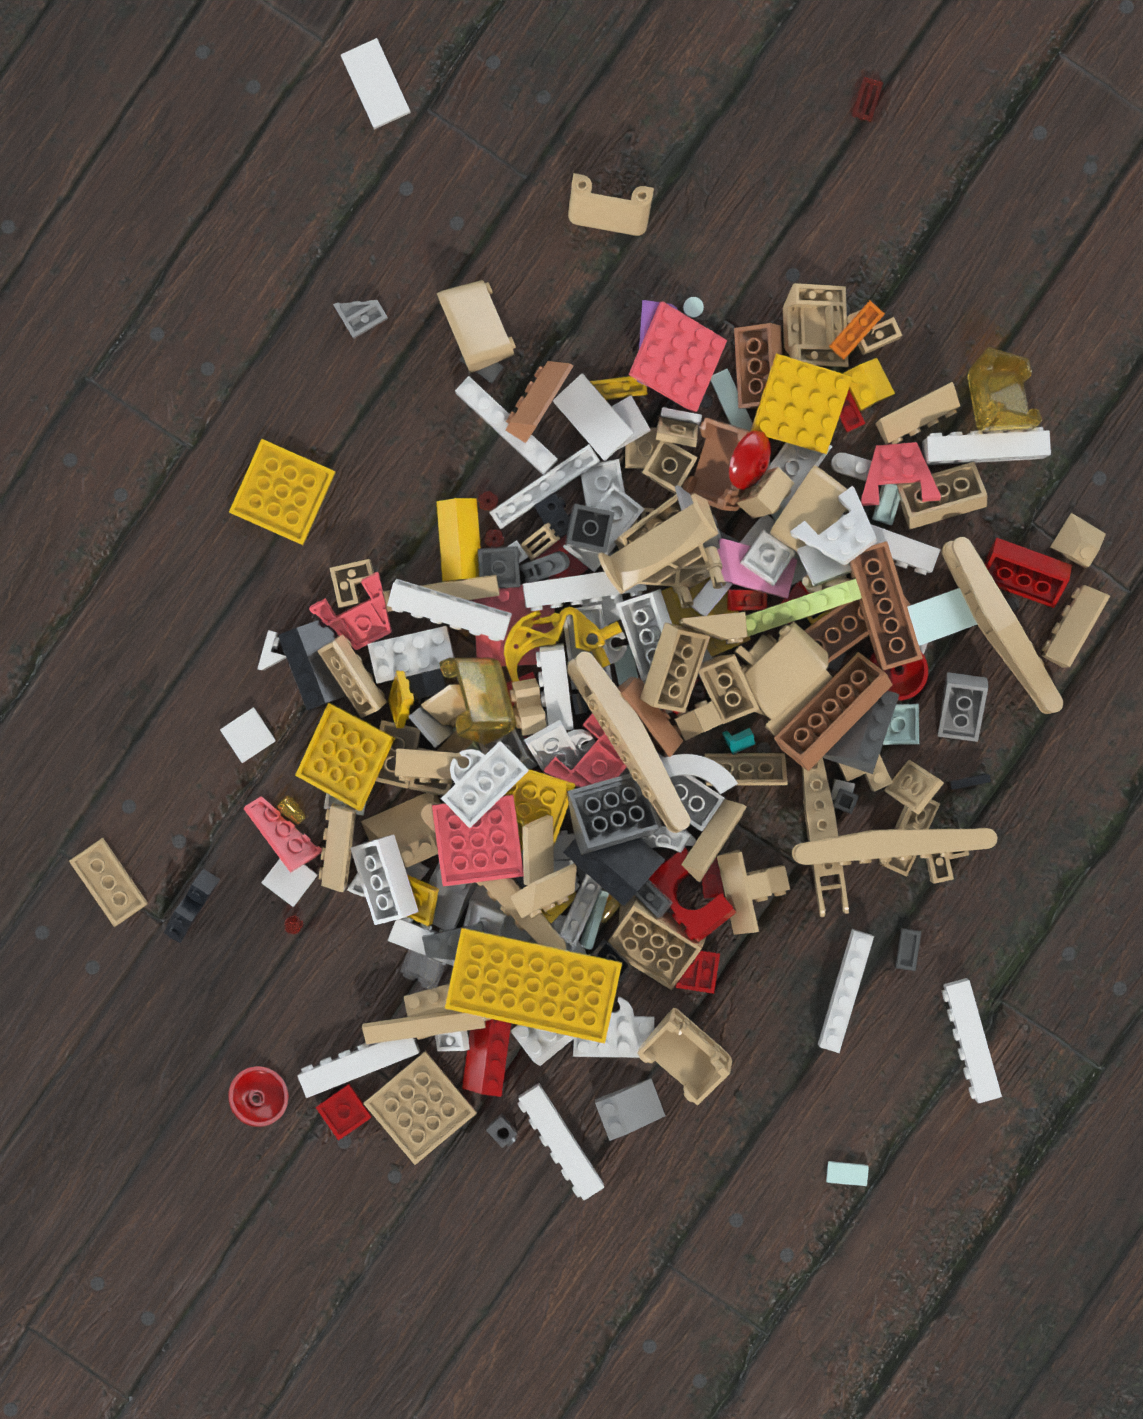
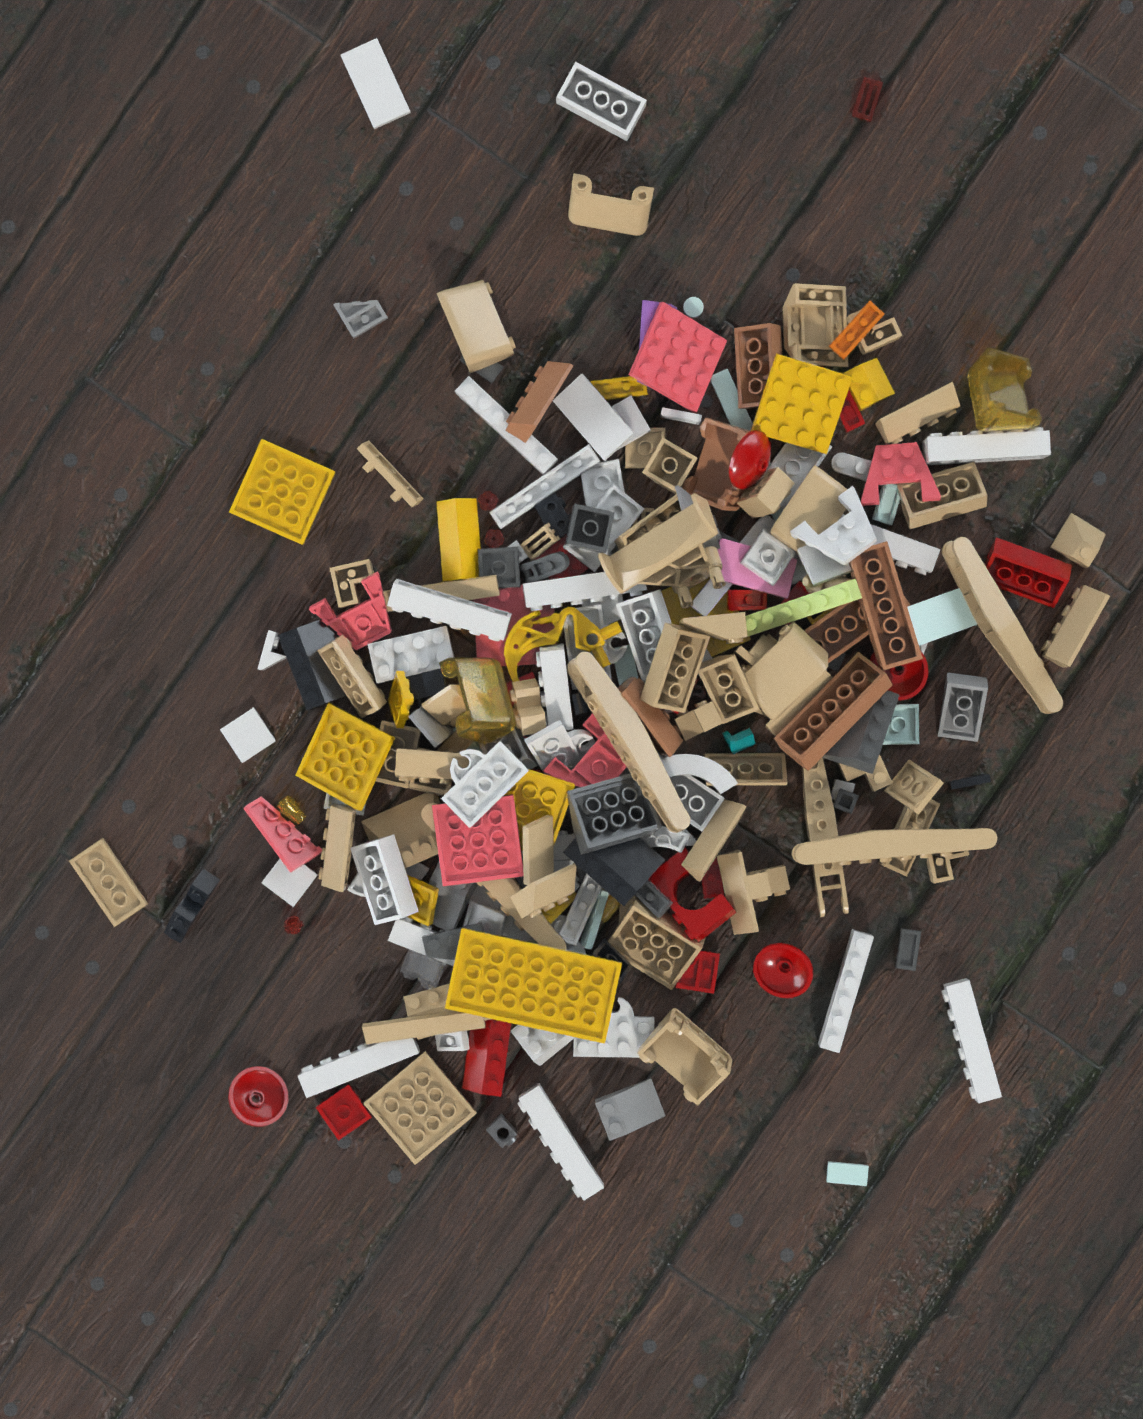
tan tile [656,417,698,447] -> none
none -> tan hinge [357,441,423,507]
none -> white brick [556,62,647,141]
none -> red dish [753,943,813,998]

